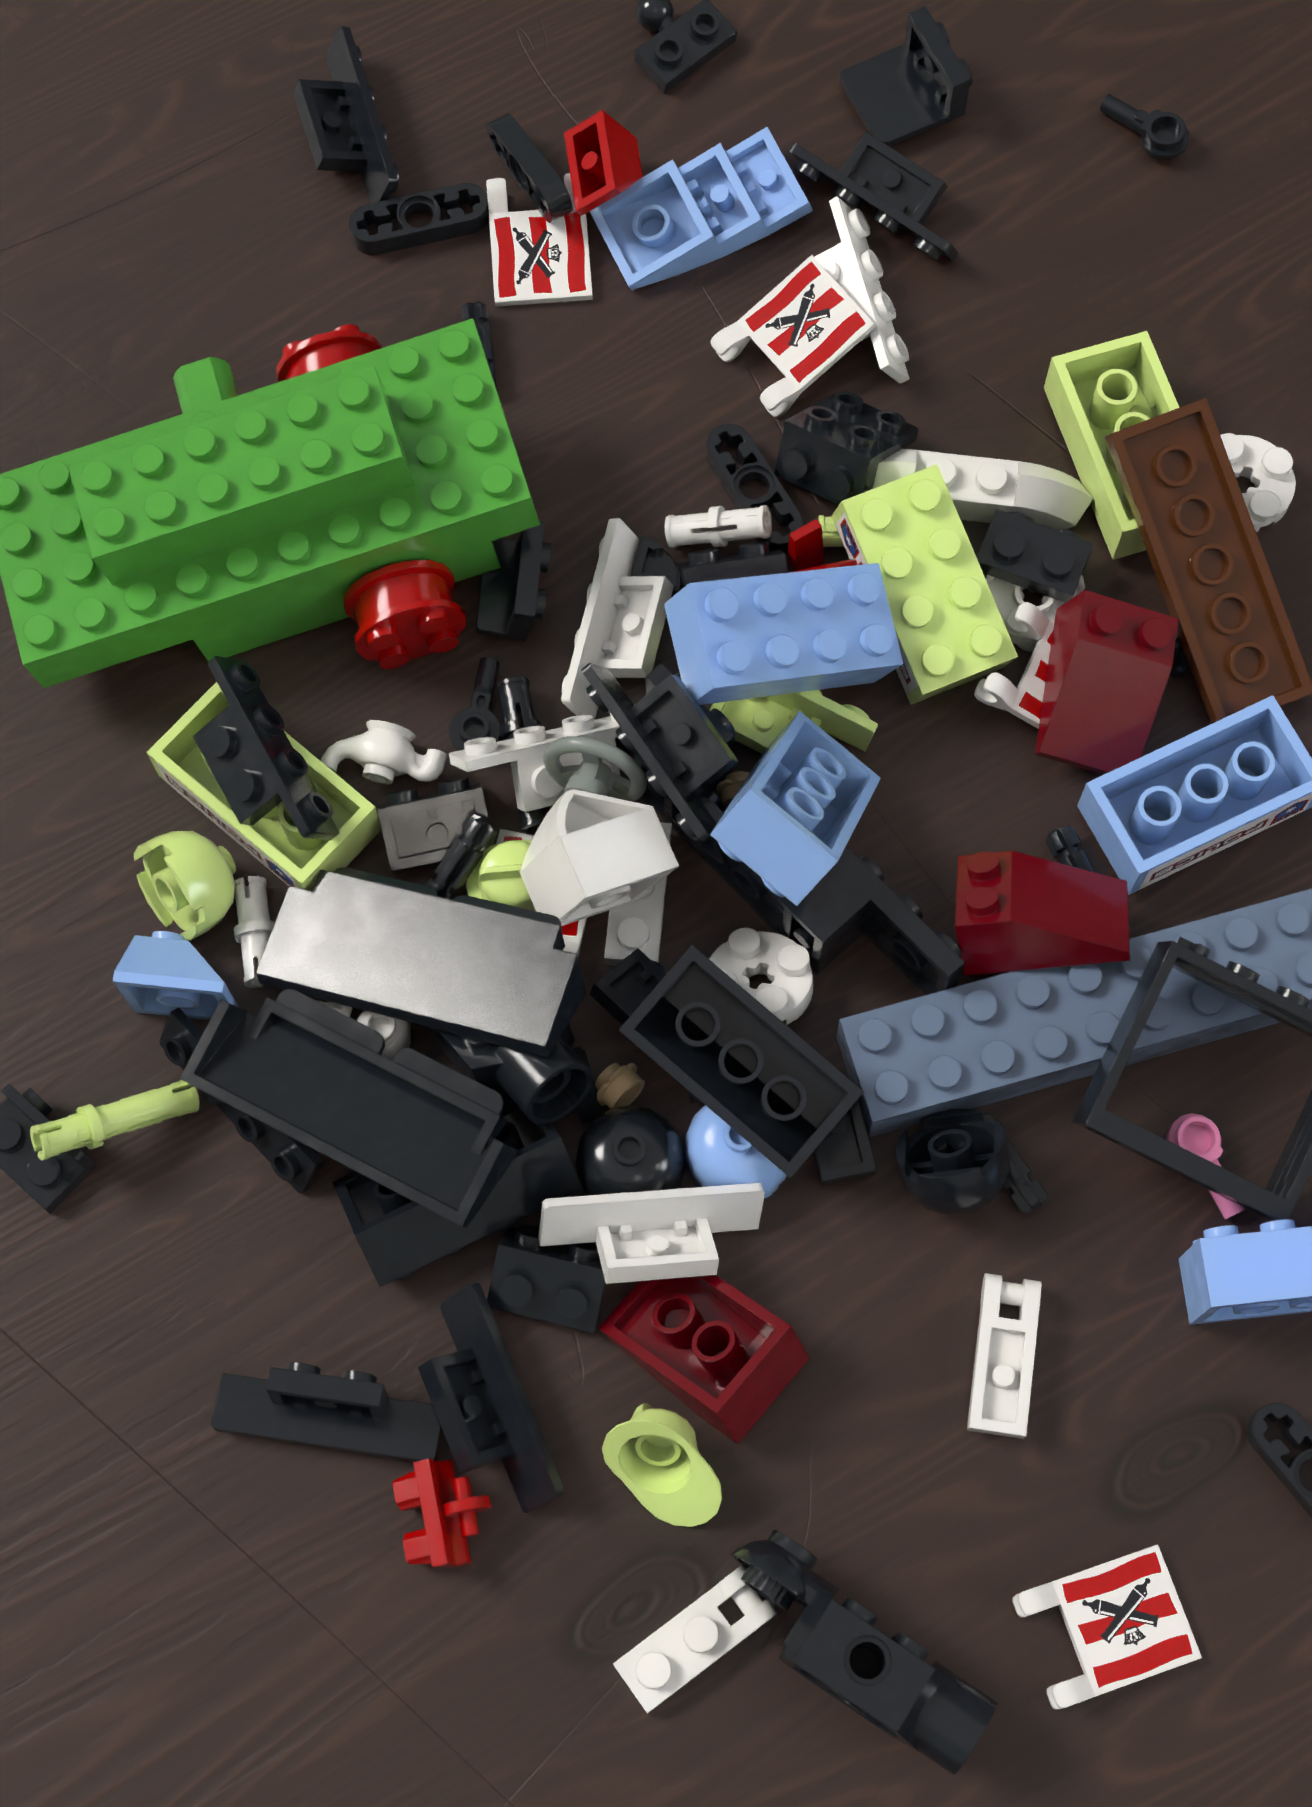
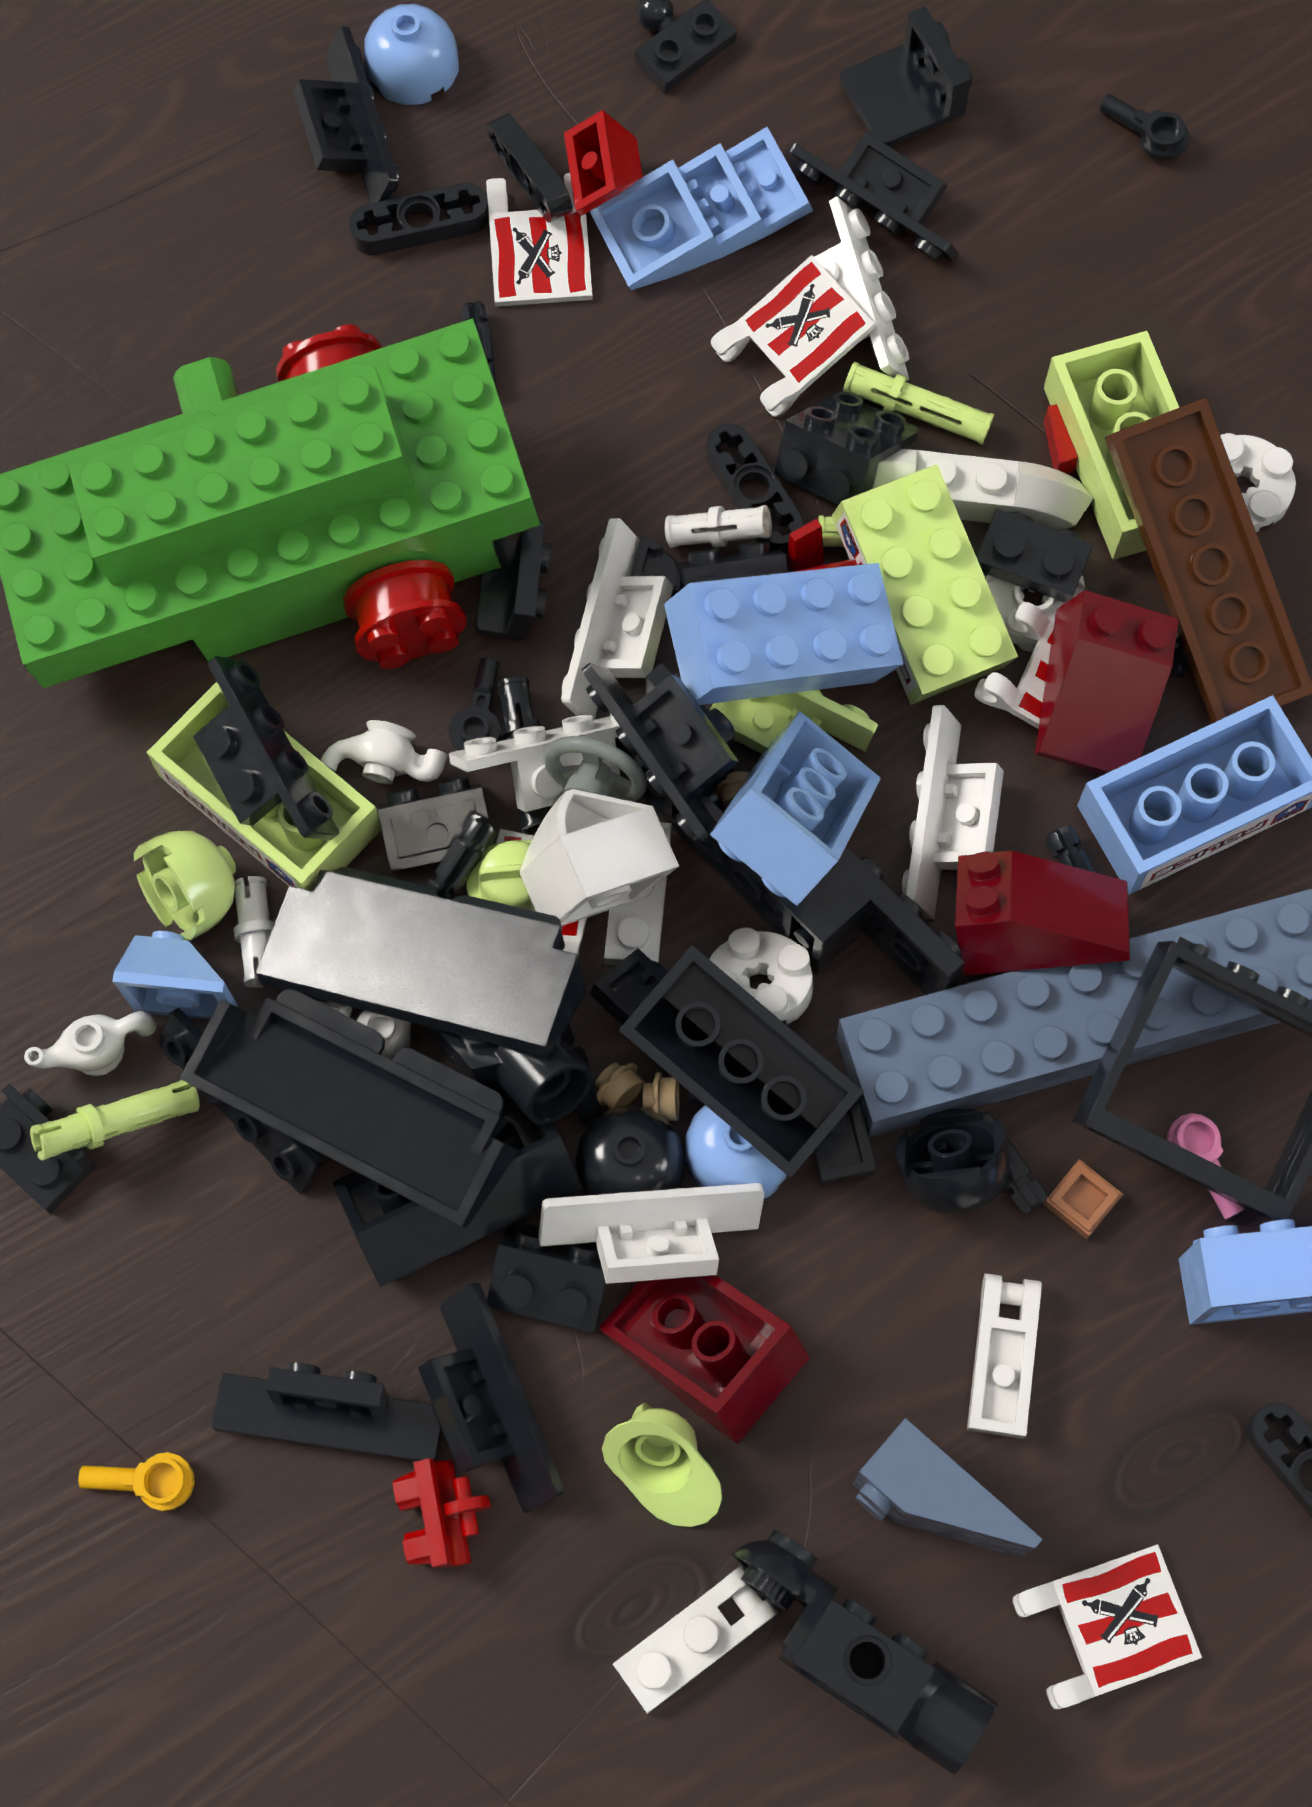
none -> white piece [24,1011,157,1076]
none -> yellow plate [78,1452,195,1511]
none -> light blue cylinder [364,4,459,105]
none -> tan plate [643,1072,680,1121]
none -> yellowish green pin [843,361,995,445]
none -> sand blue slope [852,1418,1043,1558]
none -> white bracket [902,705,1004,919]
none -> nougat tile [1043,1159,1123,1239]
none -> red piece [1044,404,1078,474]

